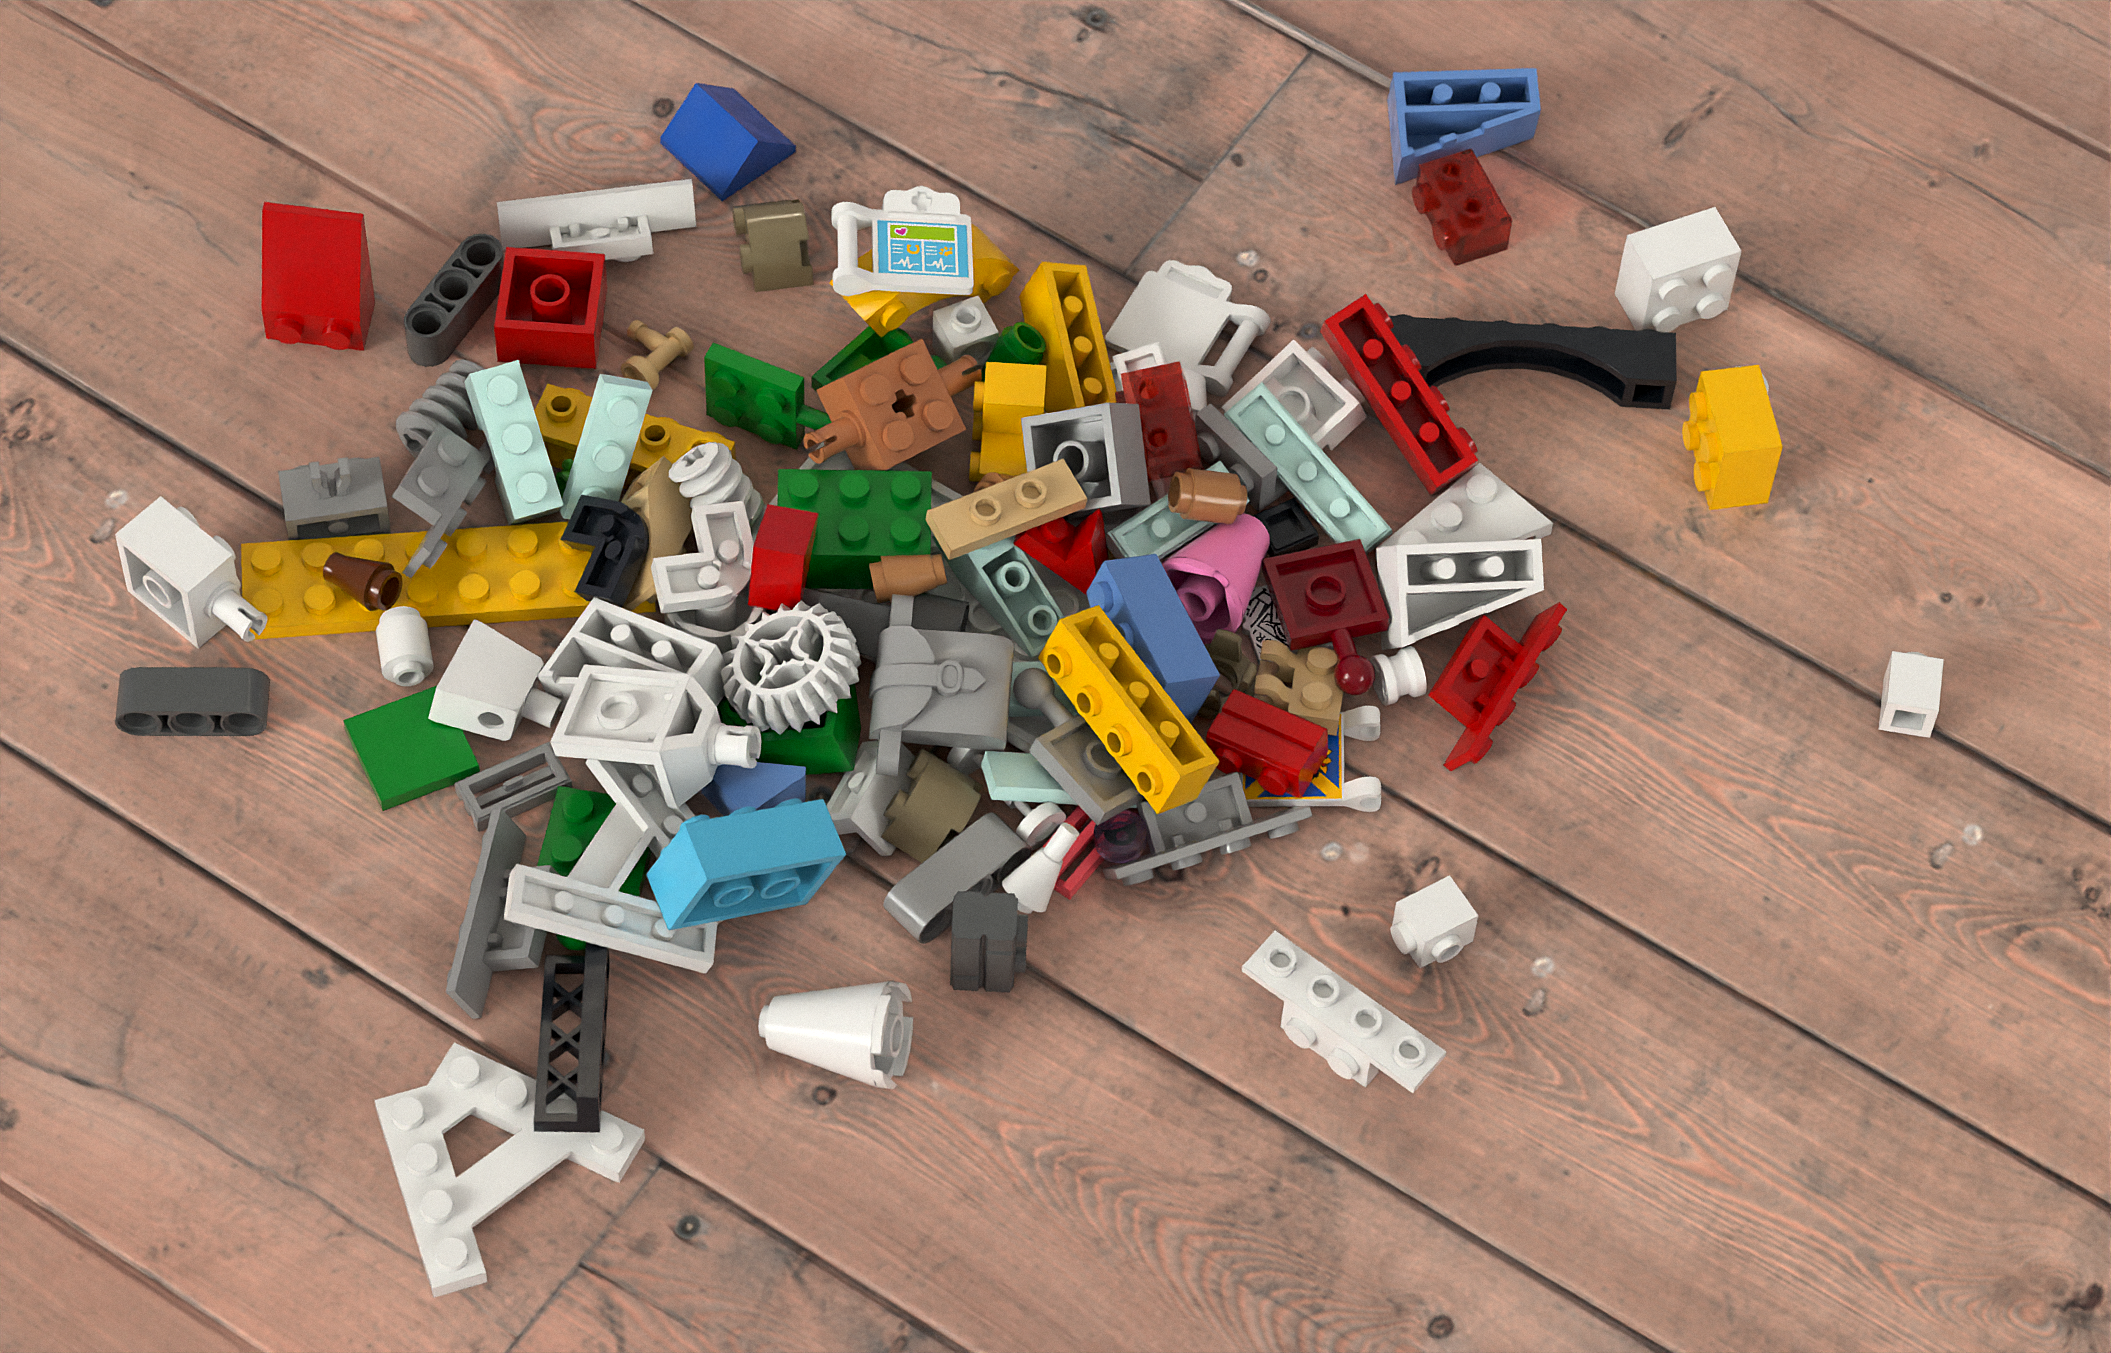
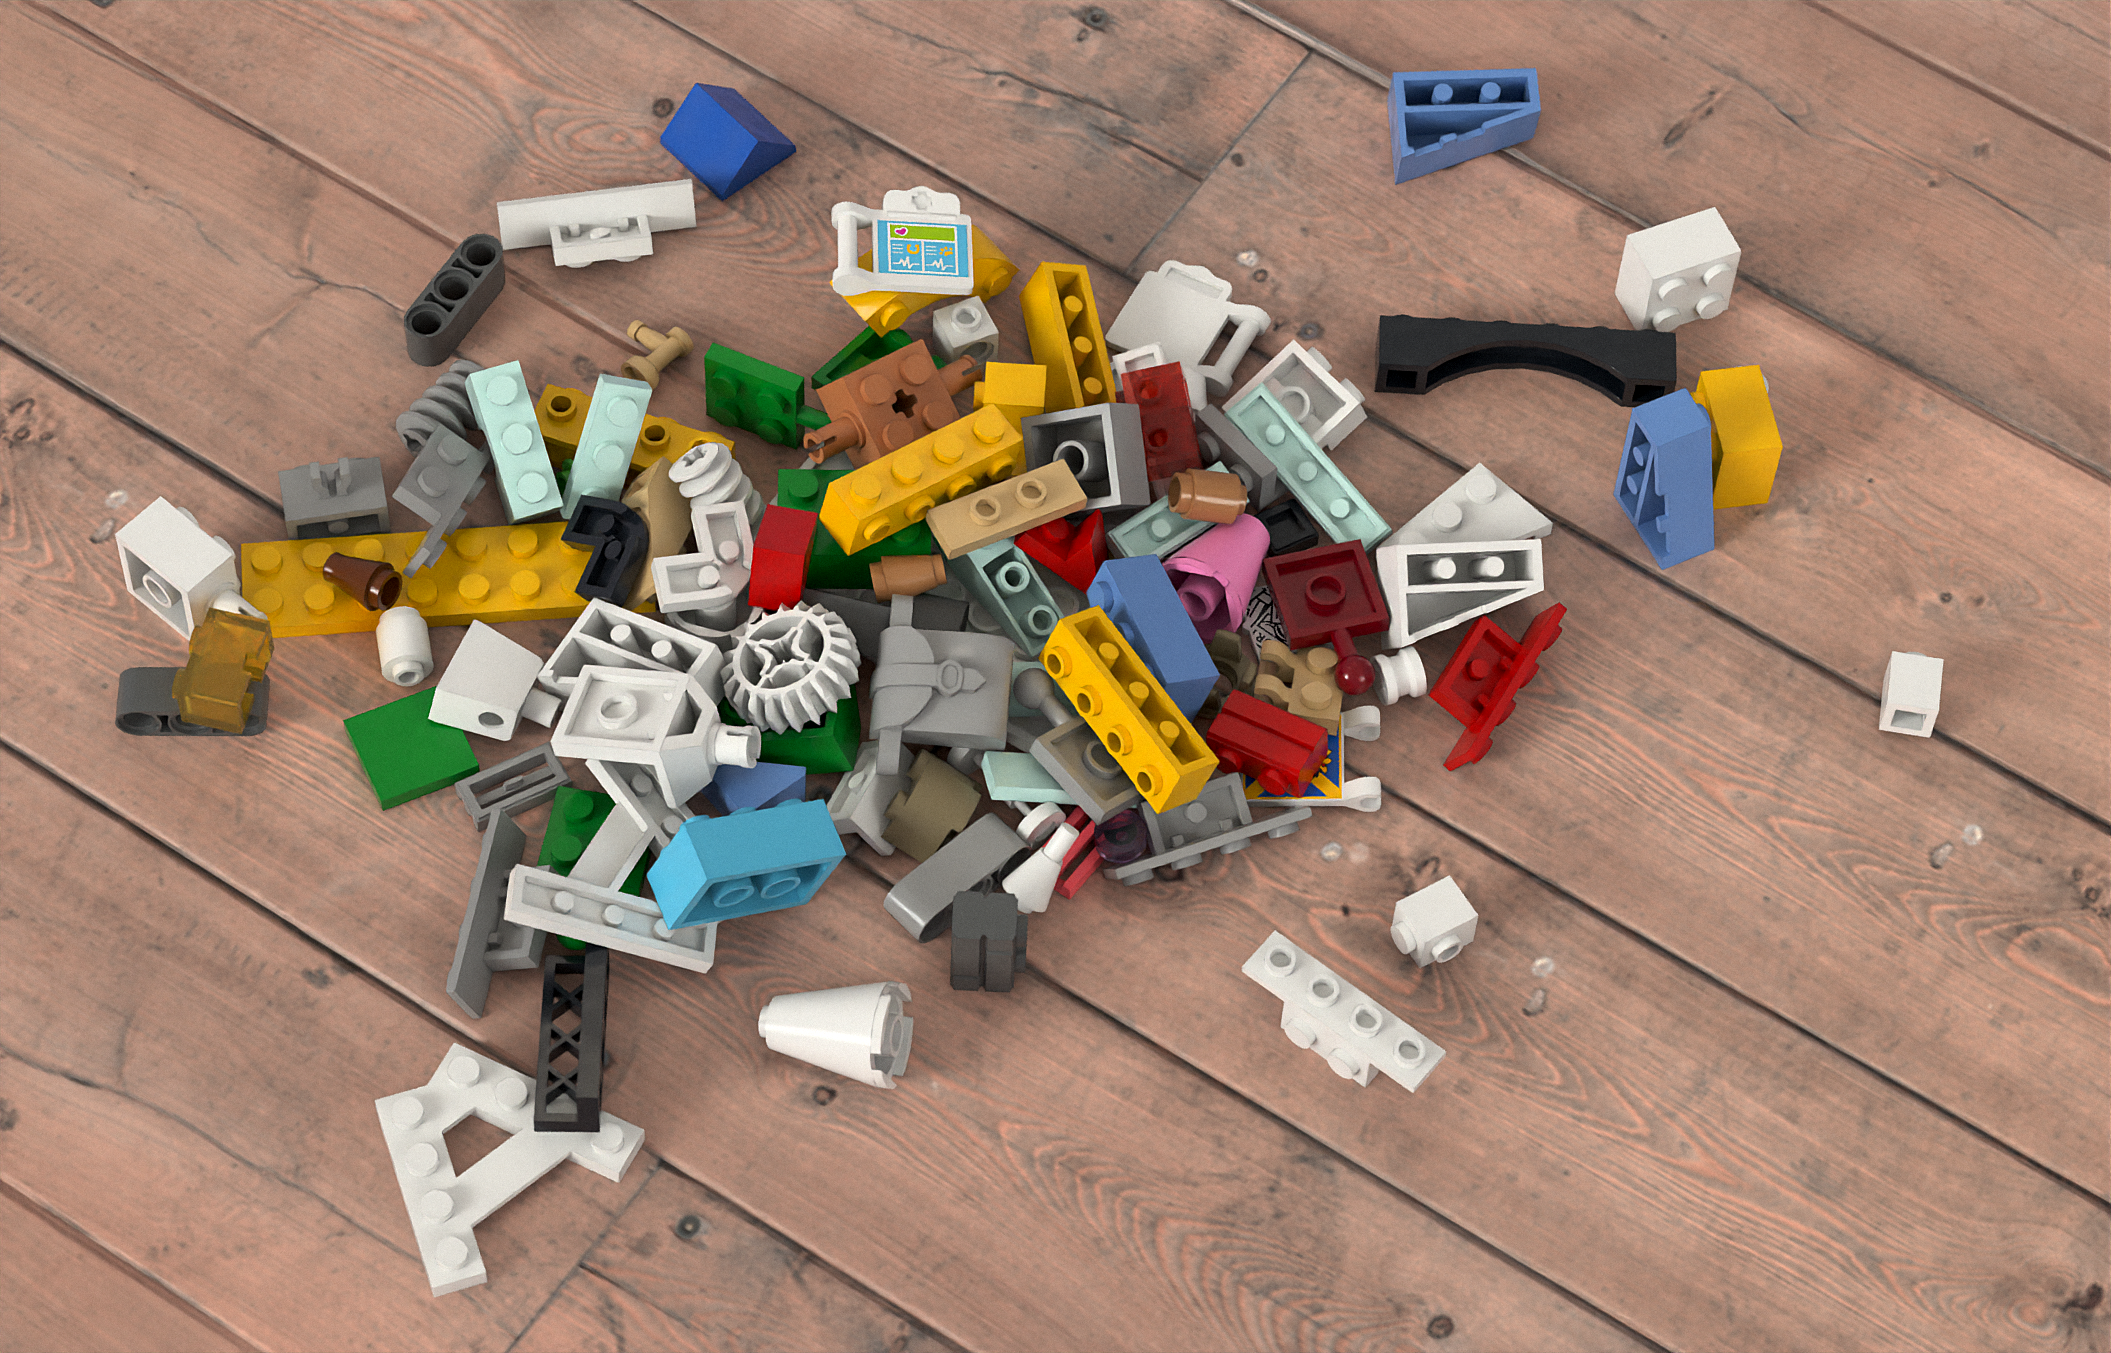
red slope [262,202,375,351] -> none
red brick [494,247,607,369] -> none
dark tan cylinder [732,199,813,292] -> none
green cone [981,322,1046,382] -> none
red brick [1320,294,1478,496] -> none
clear red brick [1412,148,1513,266] -> none
none -> clear yellow brick [172,607,275,734]
none -> yellow brick [818,403,1023,556]
none -> medium blue wedge [1613,388,1715,570]

